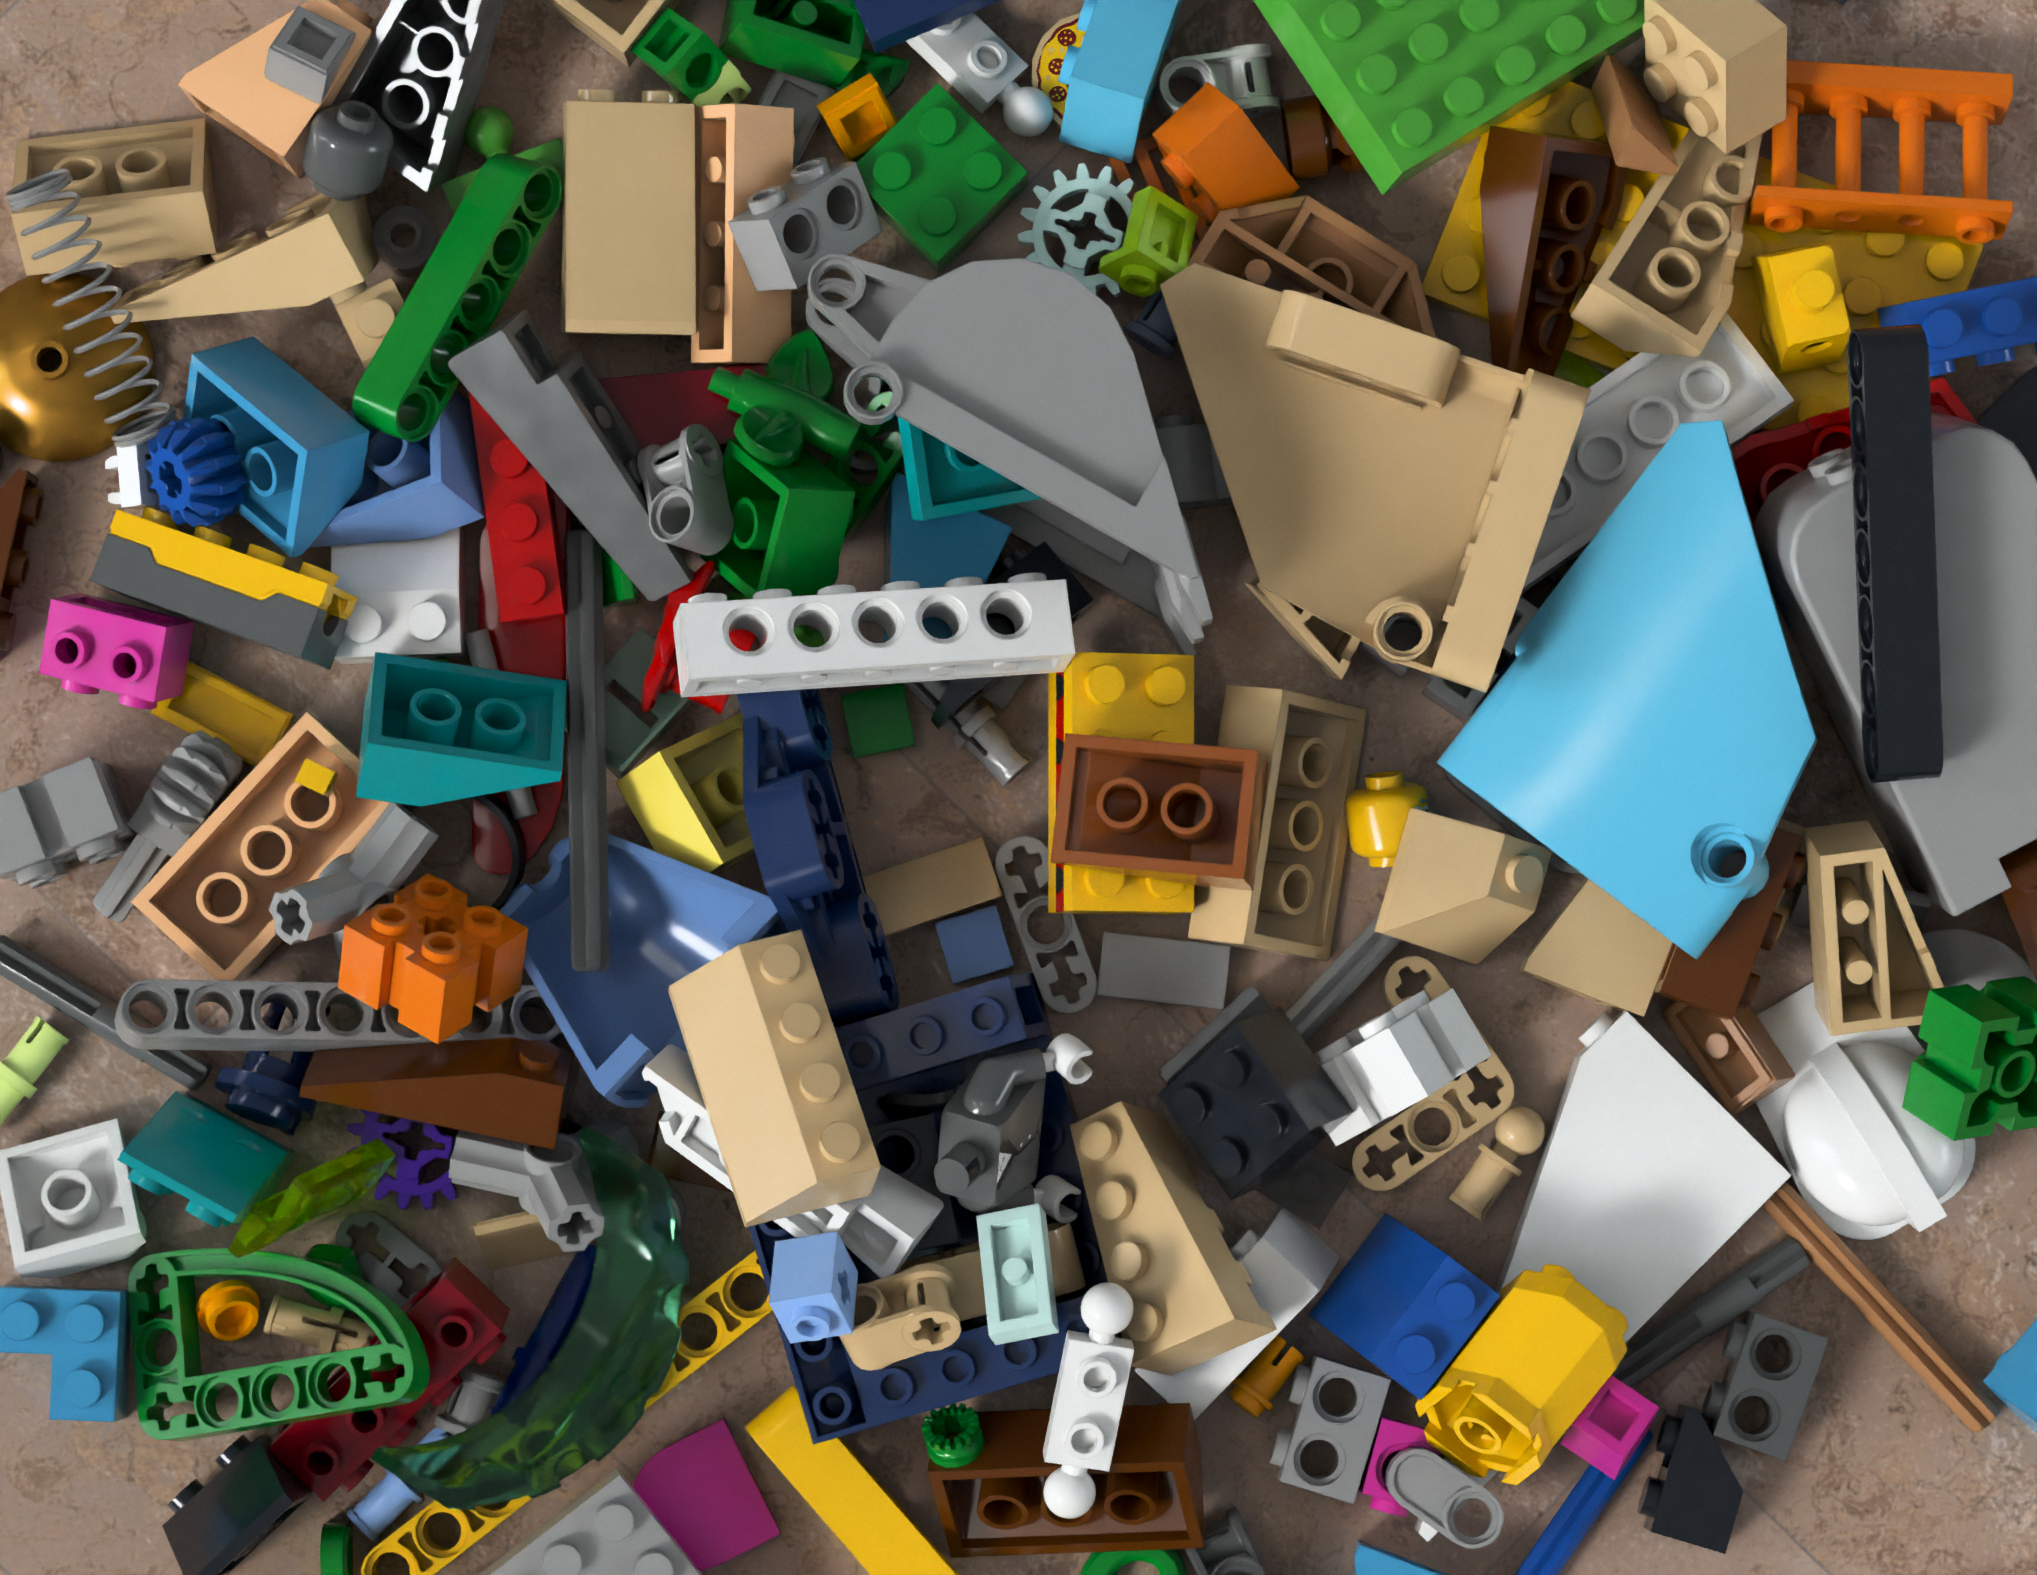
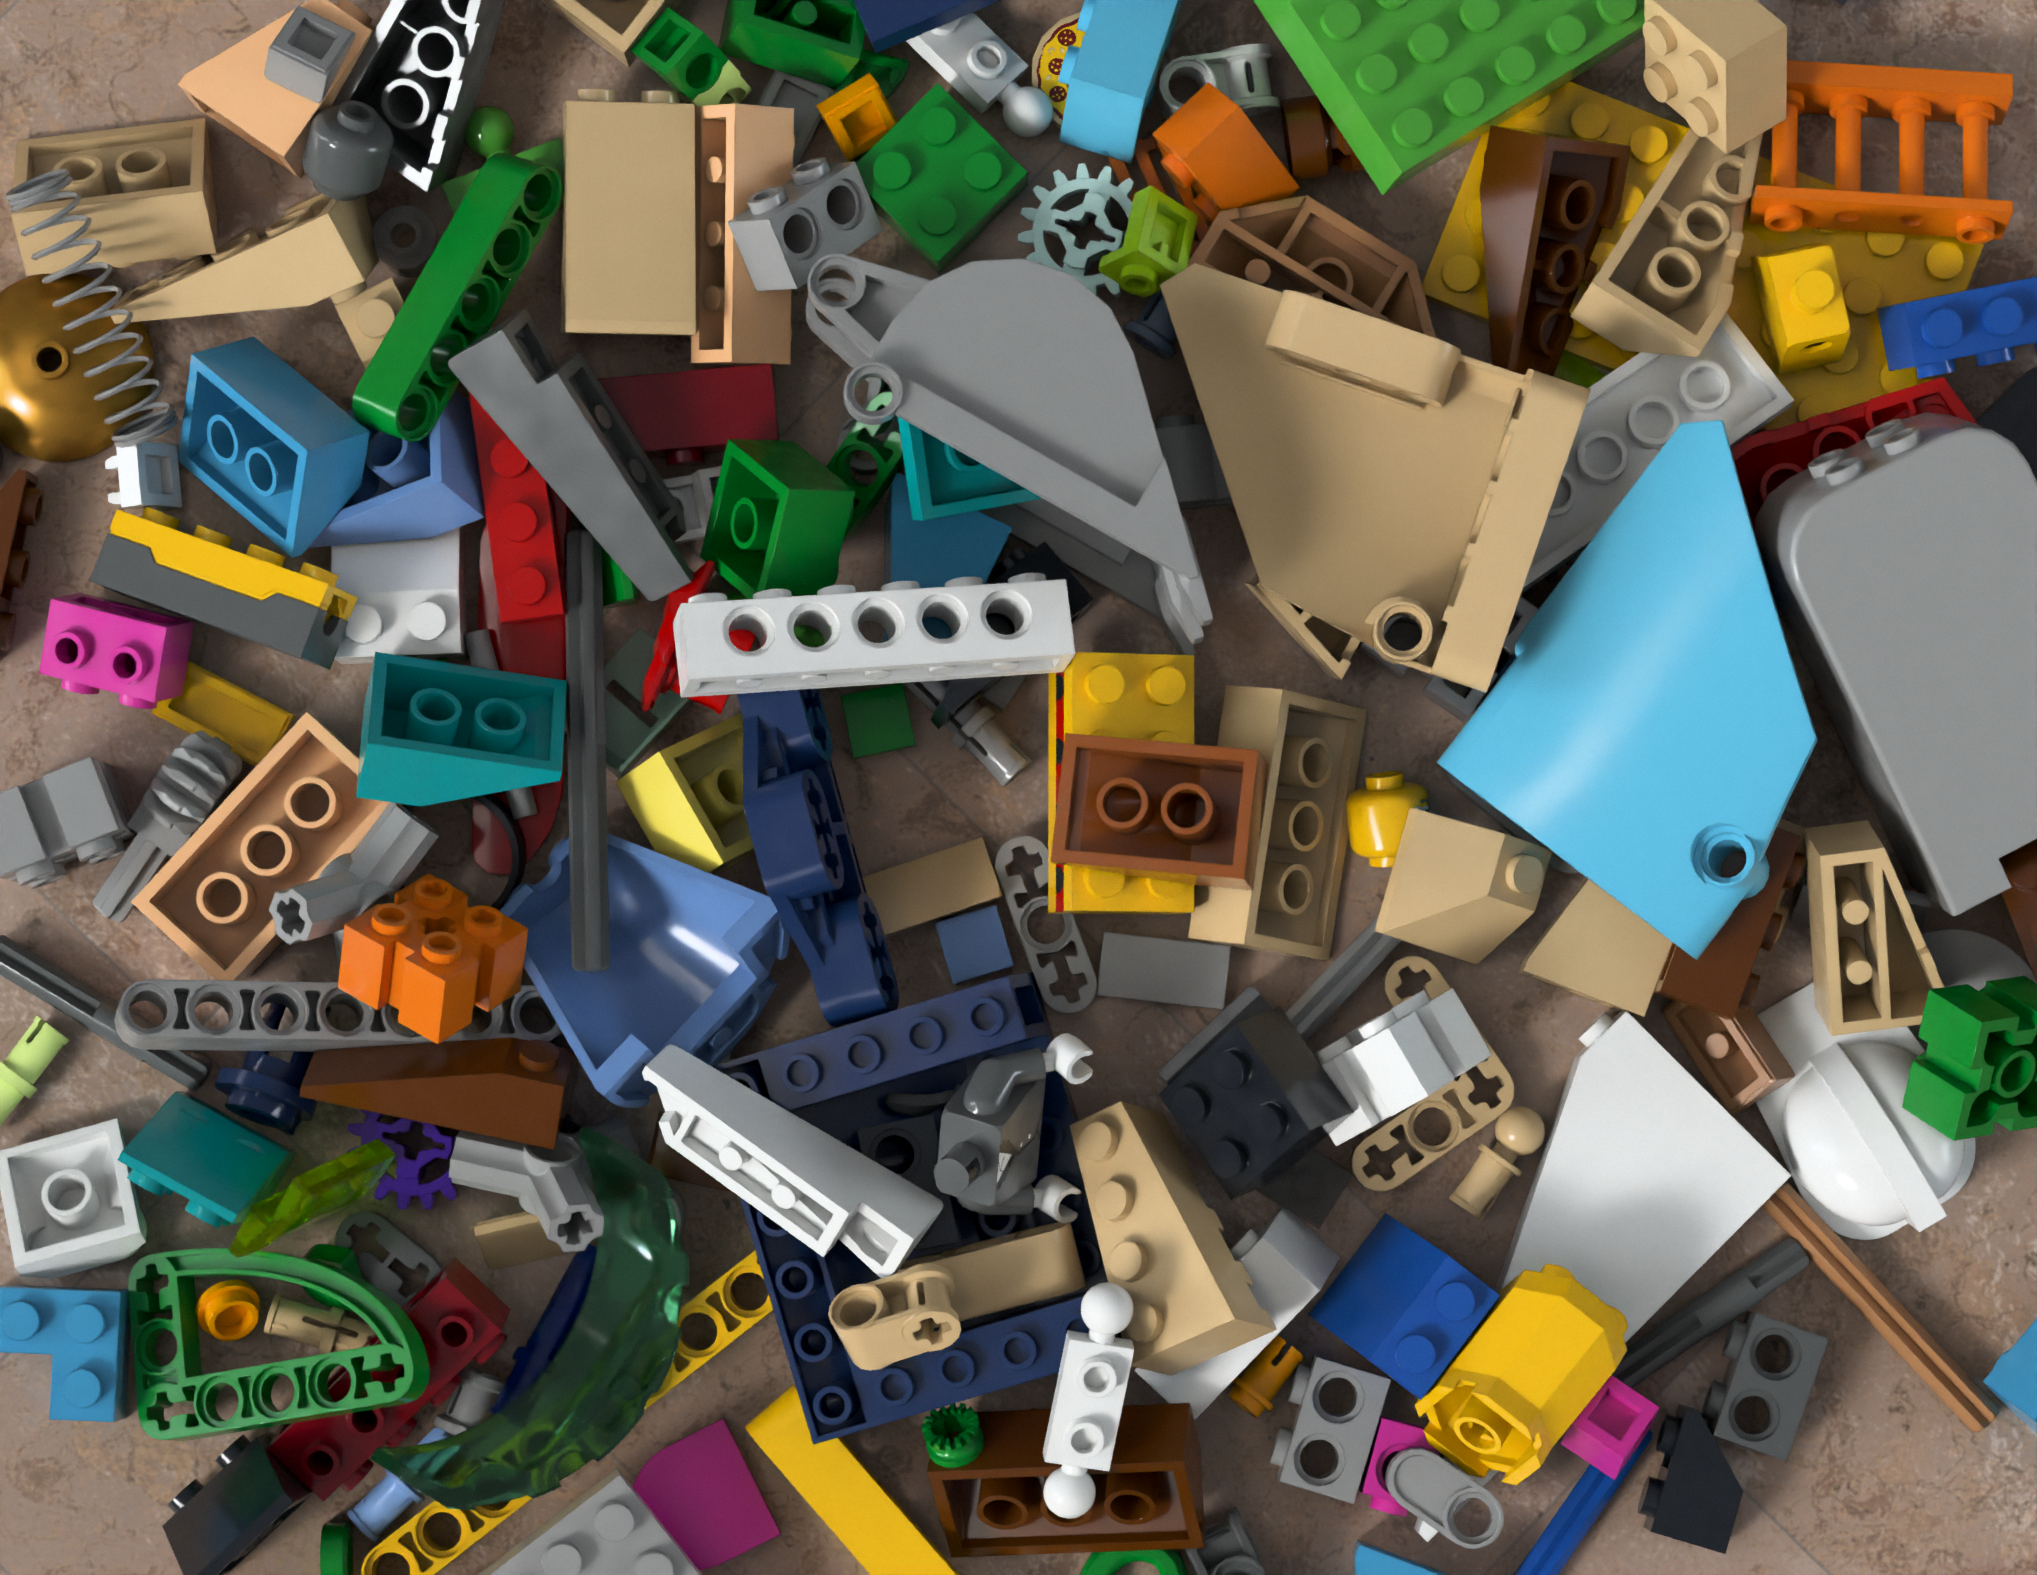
blue gear [145,416,249,527] -> none
yellow piece [295,758,338,797] -> none
light grey piece [637,424,734,556] -> none
tan slope [668,930,881,1228] -> none
green plant [708,327,863,467] -> none
light blue brick [769,1231,858,1344] -> none
light aqua plate [976,1203,1059,1345] -> none
medium nougat slope [1591,54,1679,176] -> none
black beam [1847,324,1943,783] -> none

